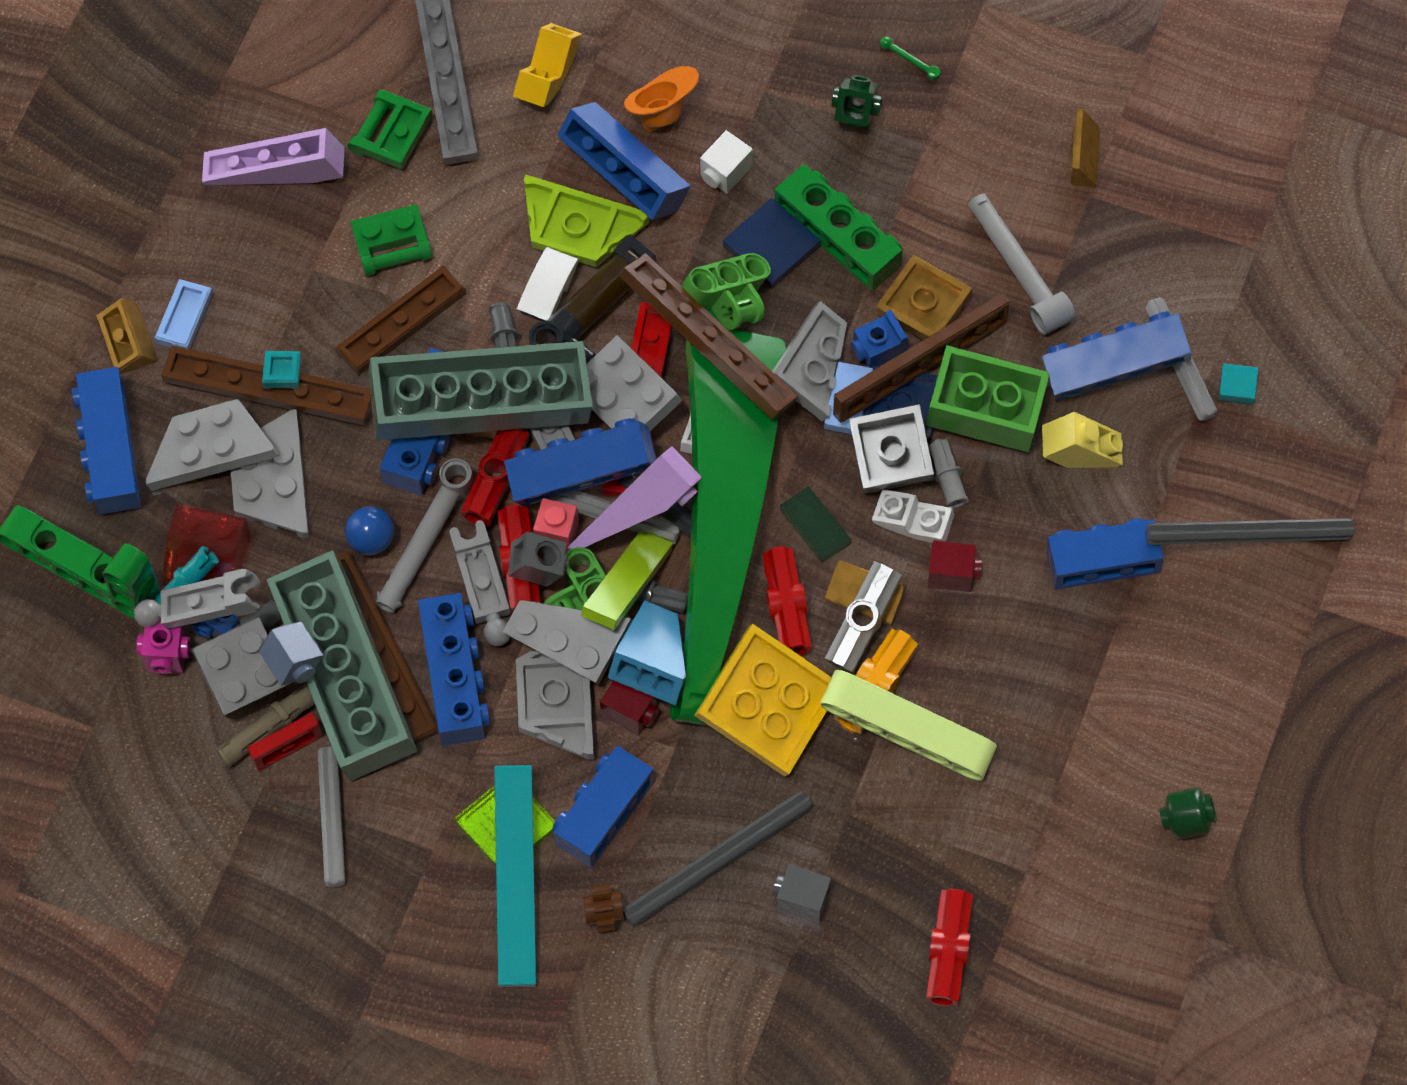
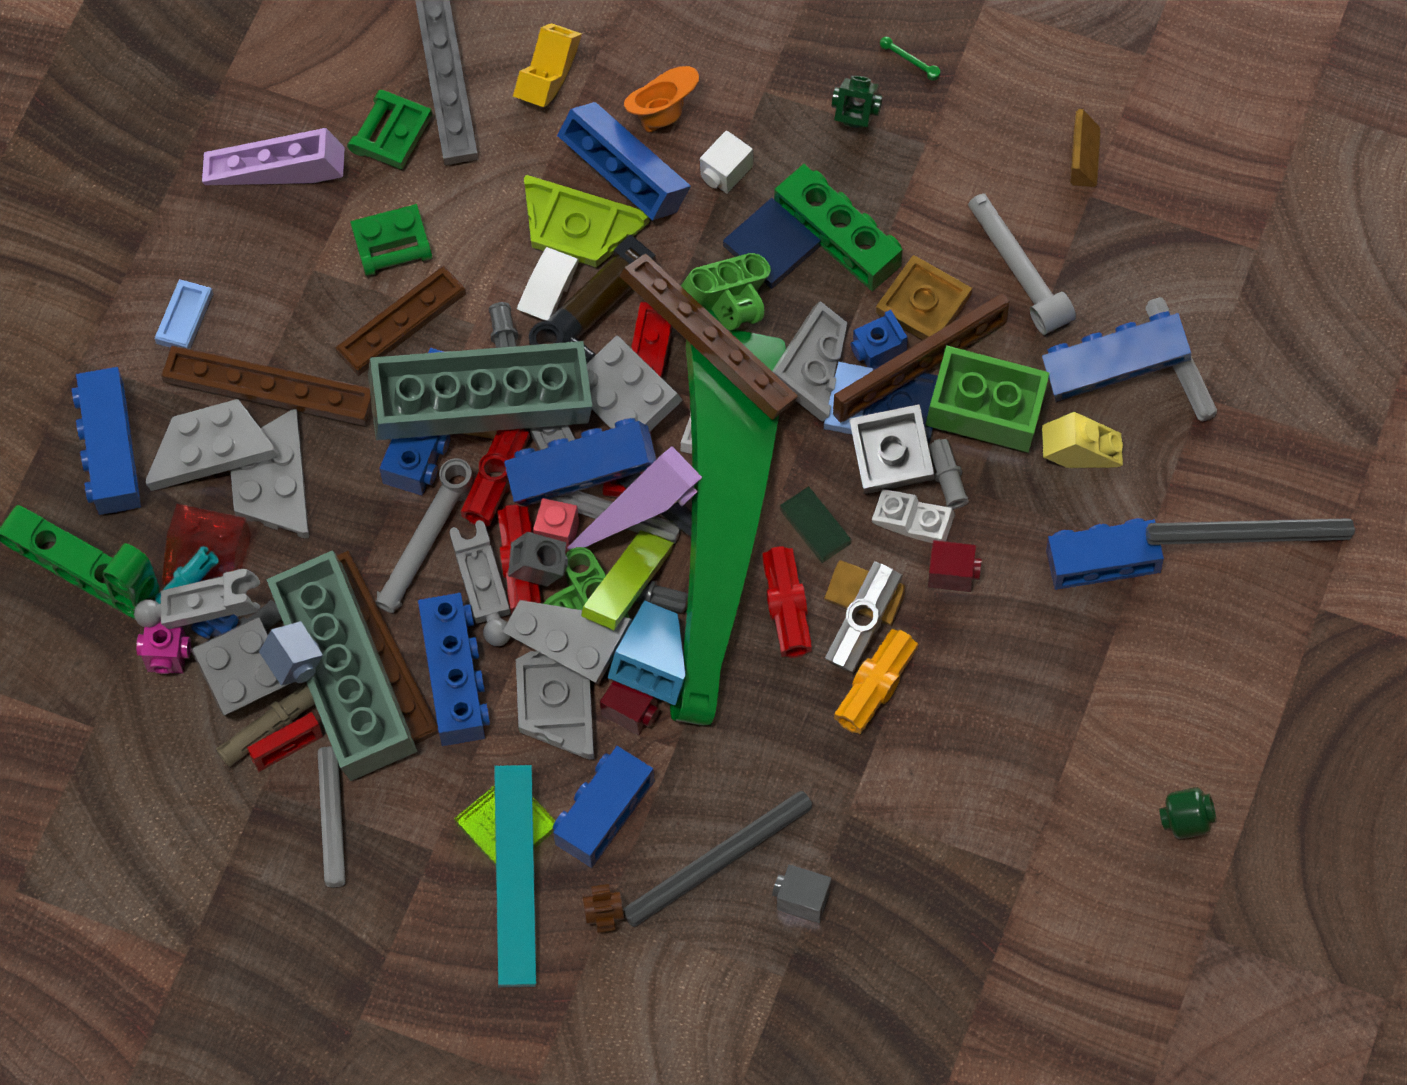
pearl gold slope [96,298,157,374] -> none
teal tile [262,351,302,389] -> none
blue piece [344,506,395,556] -> none
yellow plate [694,624,831,777] -> none
yellowish green beam [820,670,997,781] -> none
red piece [926,888,973,1007] -> none
teal tile [1218,363,1258,404] -> none

